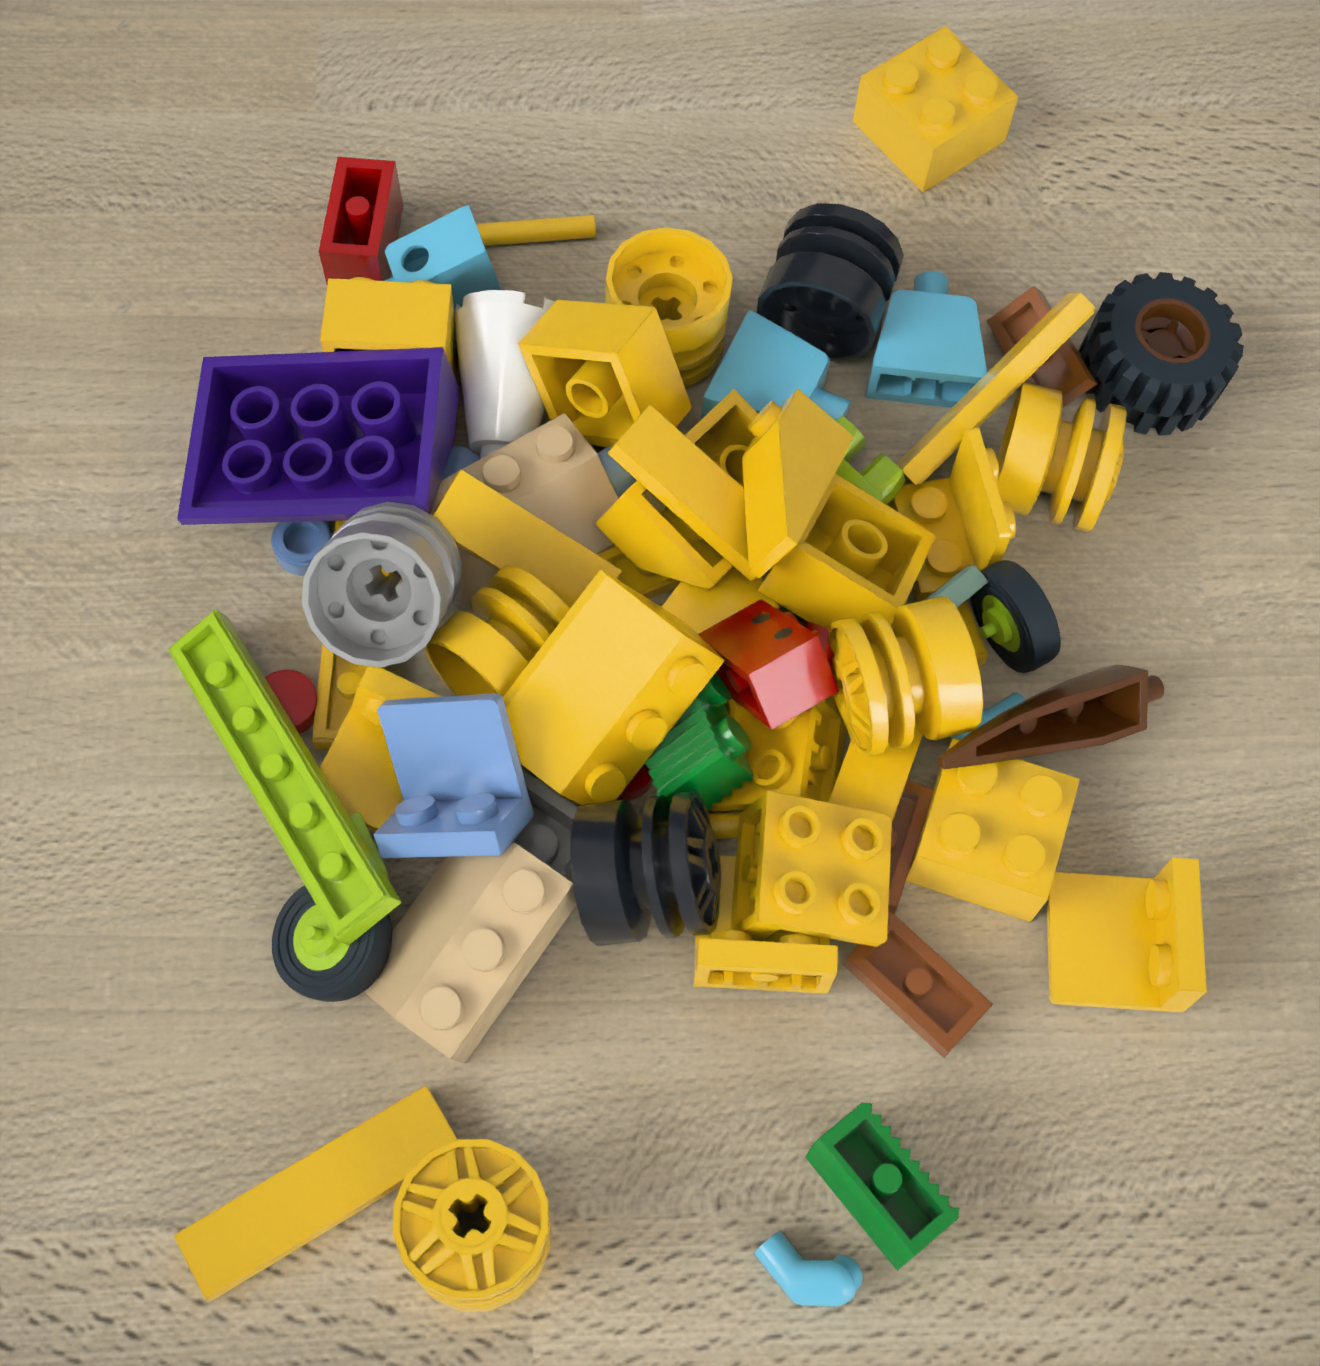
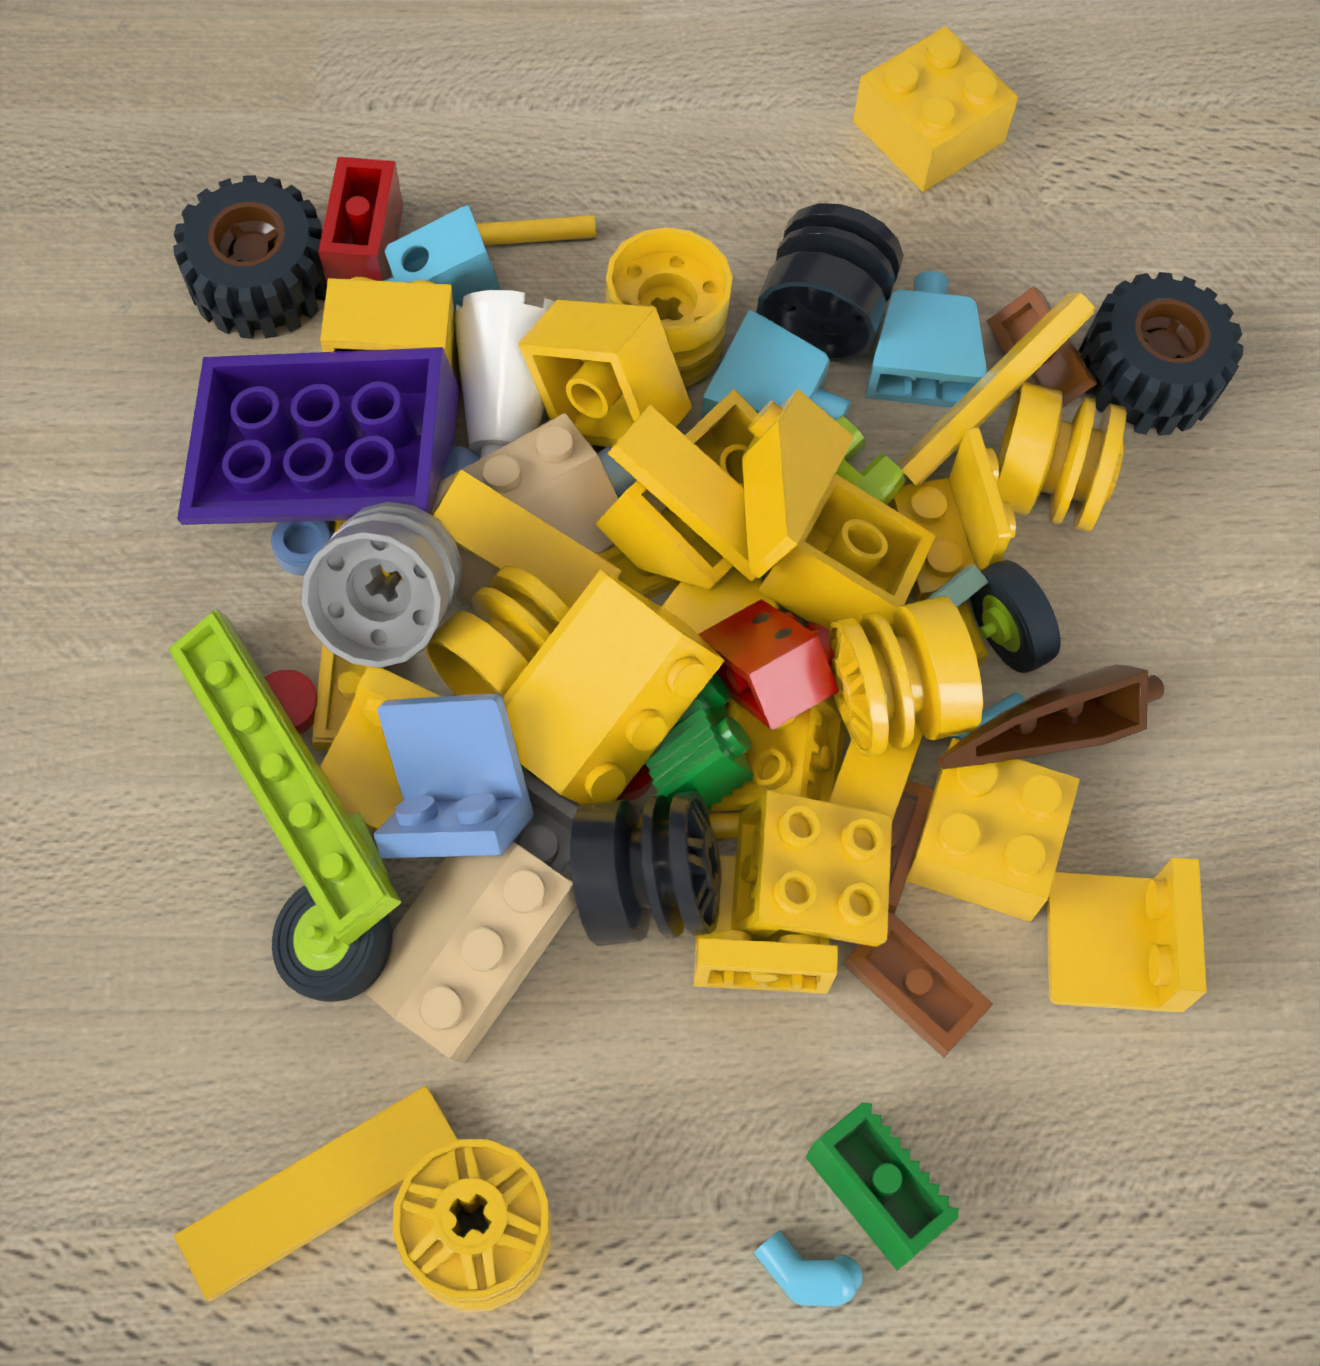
none -> black wheel [173,175,327,339]

